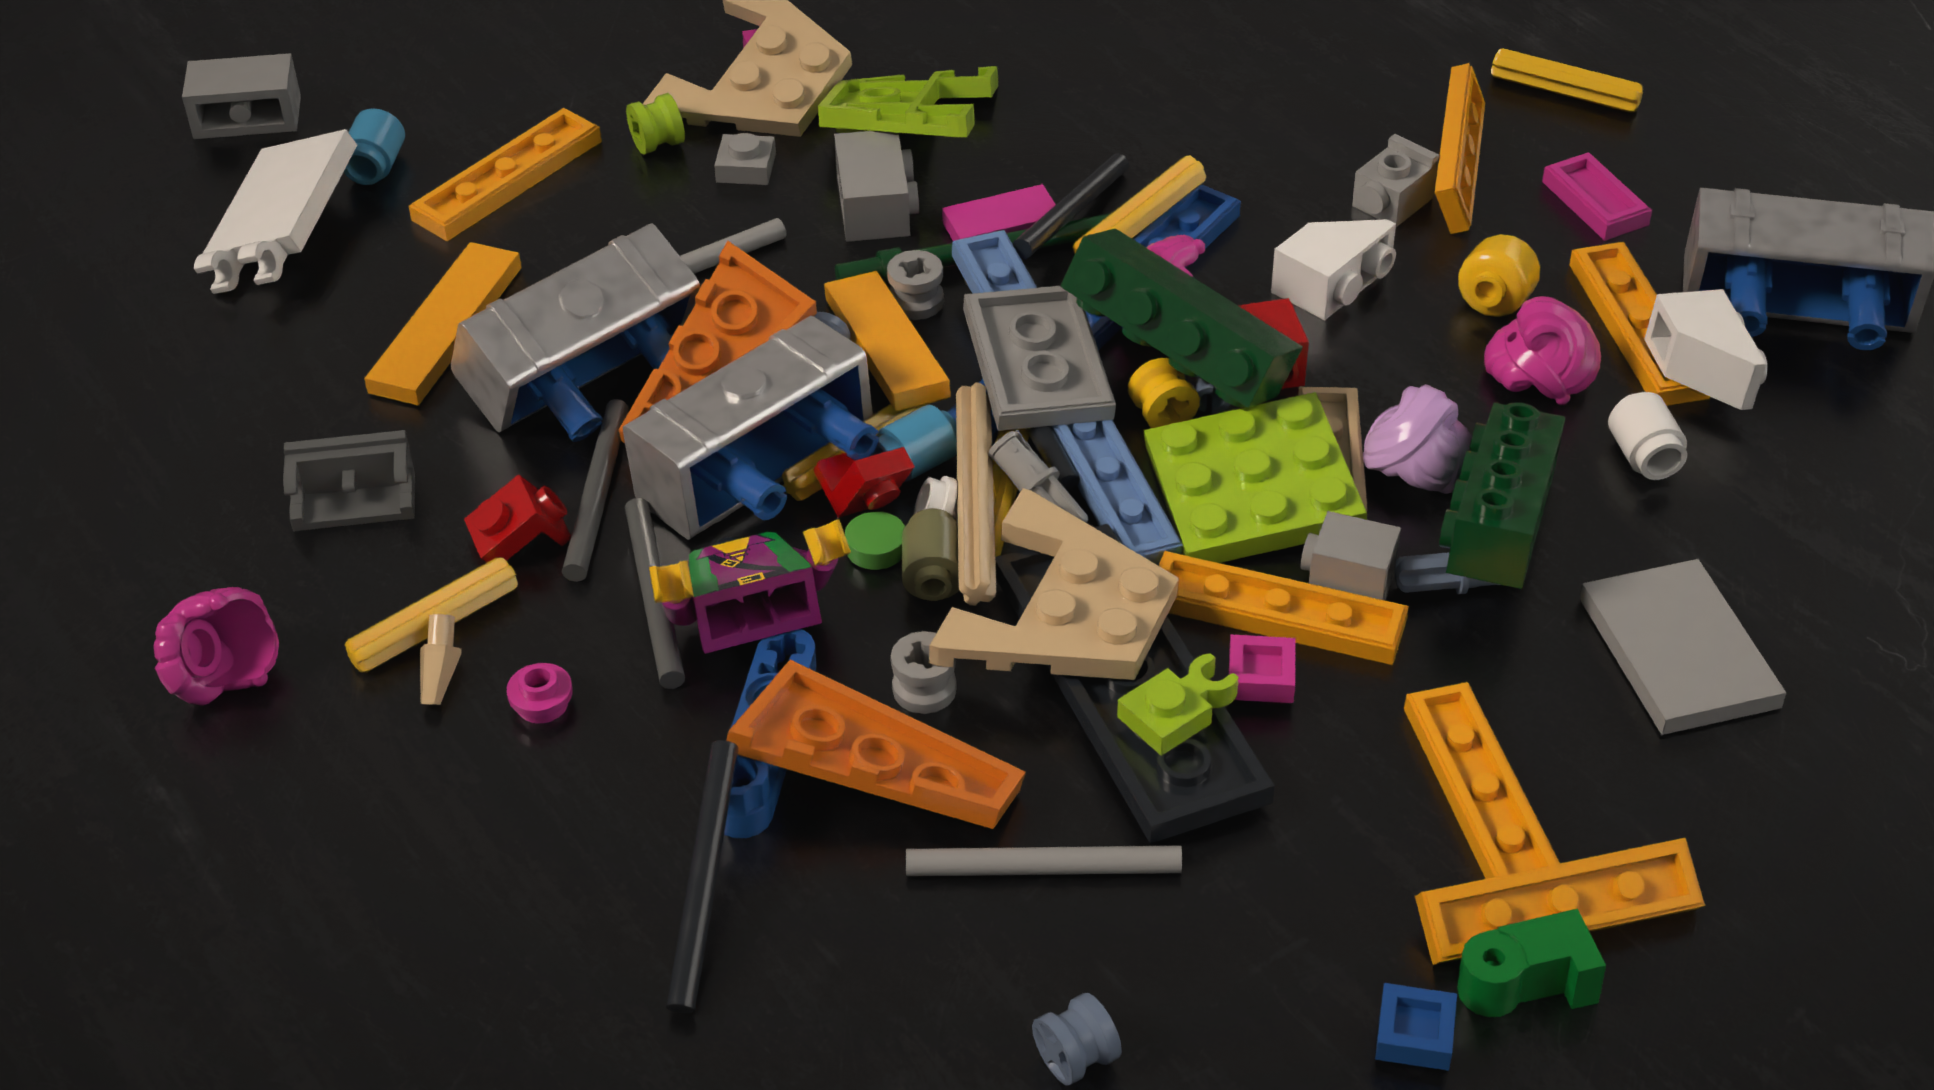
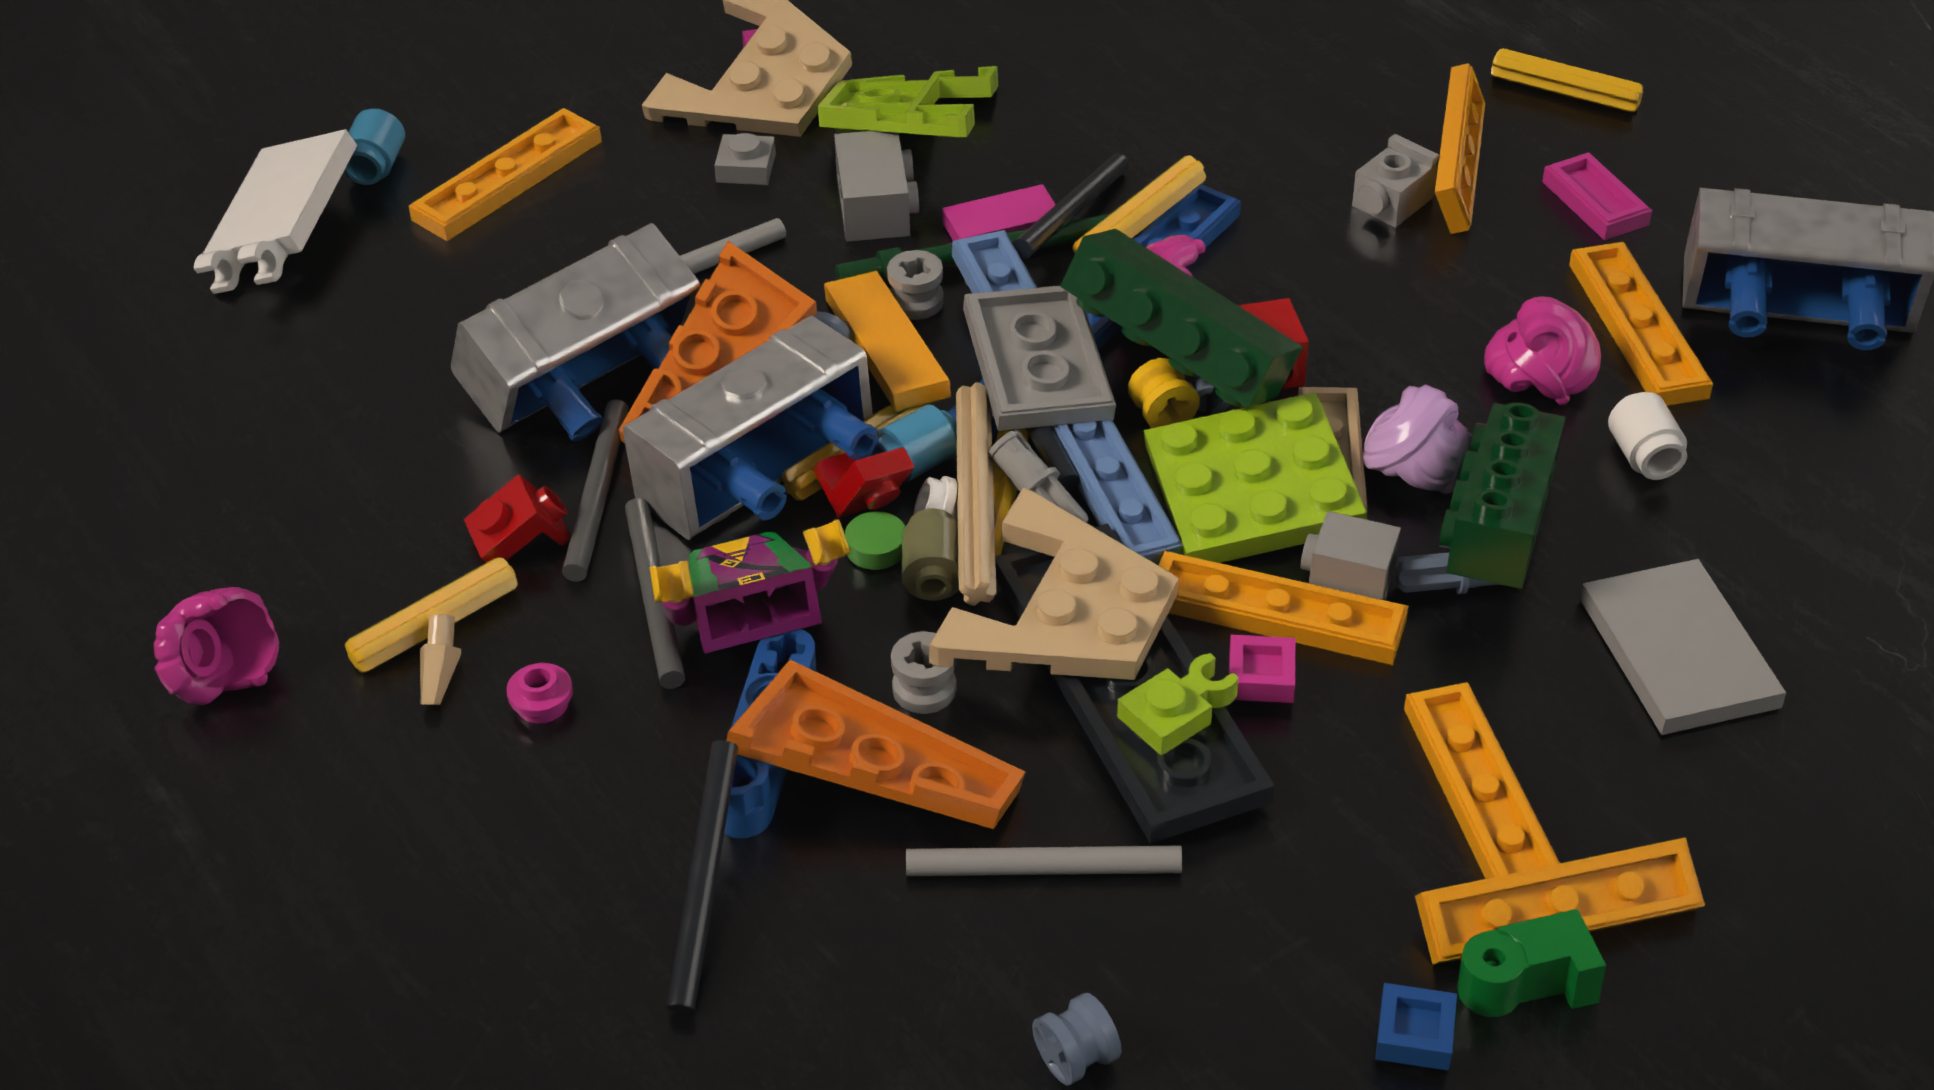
light grey brick [182,53,301,139] -> none
dark grey hinge [283,430,415,531] -> none
light orange tile [364,242,522,406] -> none
lime wheel [626,93,685,155] -> none
white slope [1271,219,1396,321] -> none
yellow head [1458,234,1540,317] -> none
white slope [1644,289,1767,410] -> none

